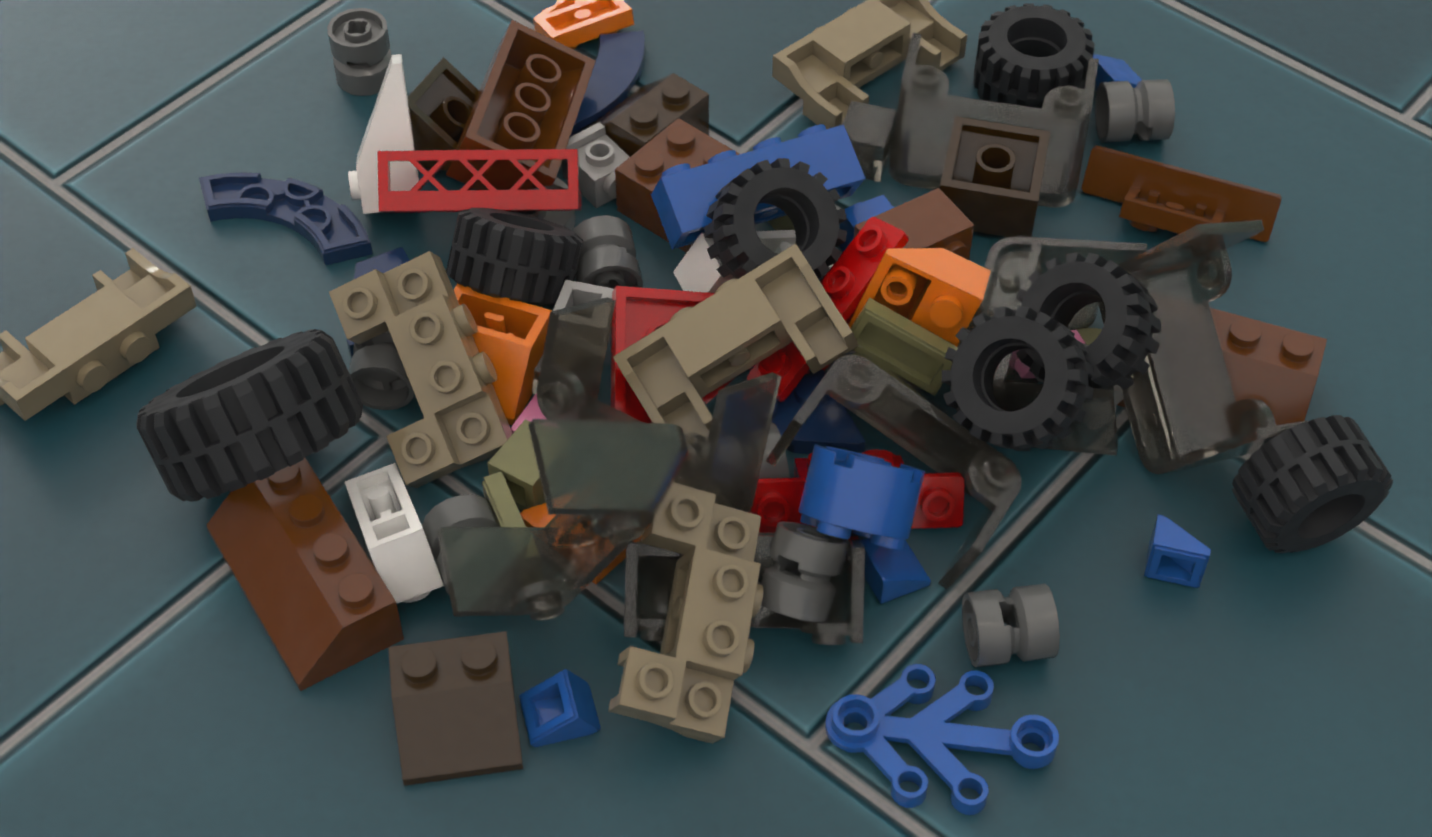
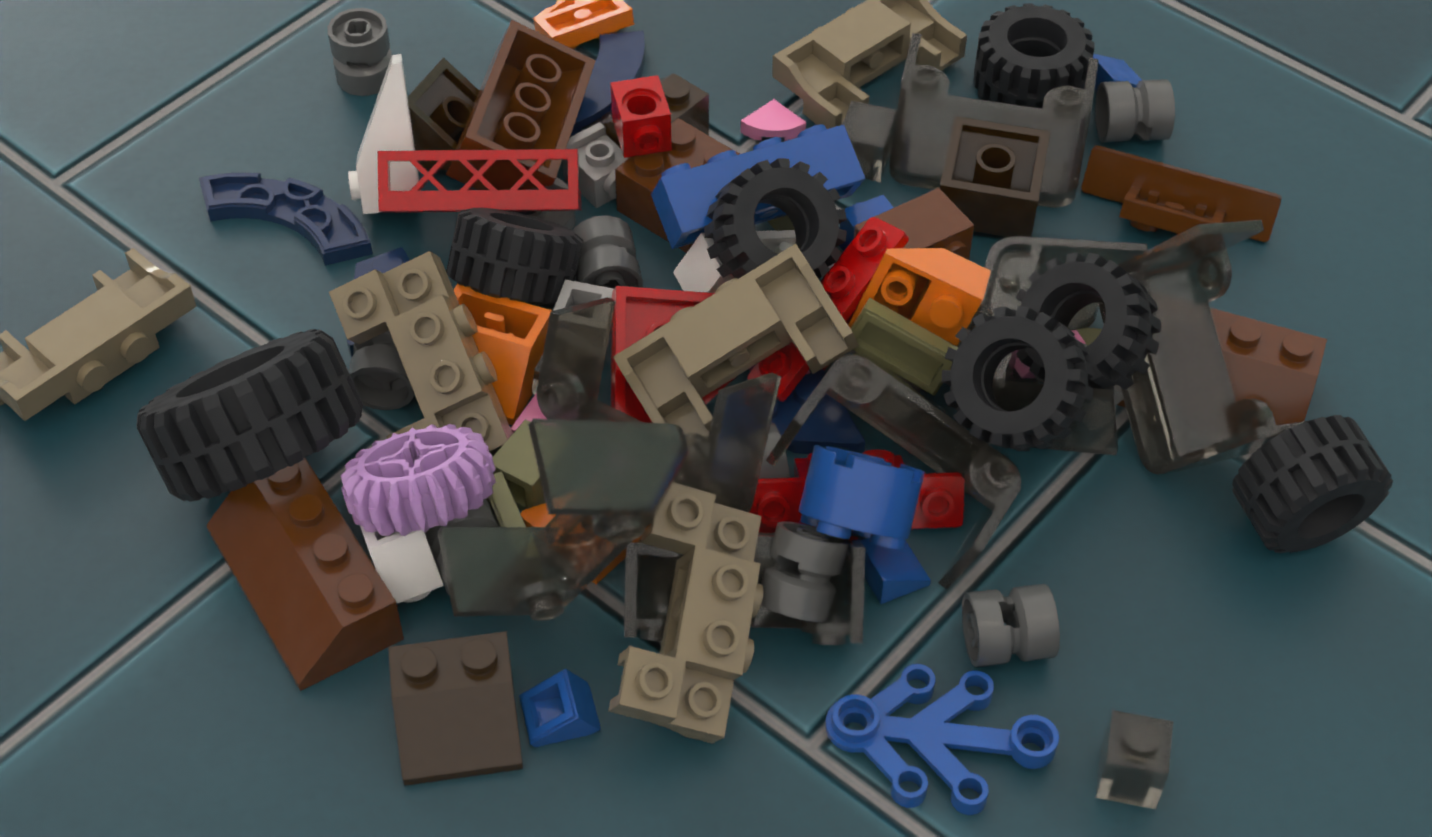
blue slope [1144,514,1211,588] -> none
none -> lavender gear [341,424,496,536]
none -> red brick [610,75,672,158]
none -> bright pink tile [740,99,806,141]
none -> clear smoke brick [1095,710,1173,809]

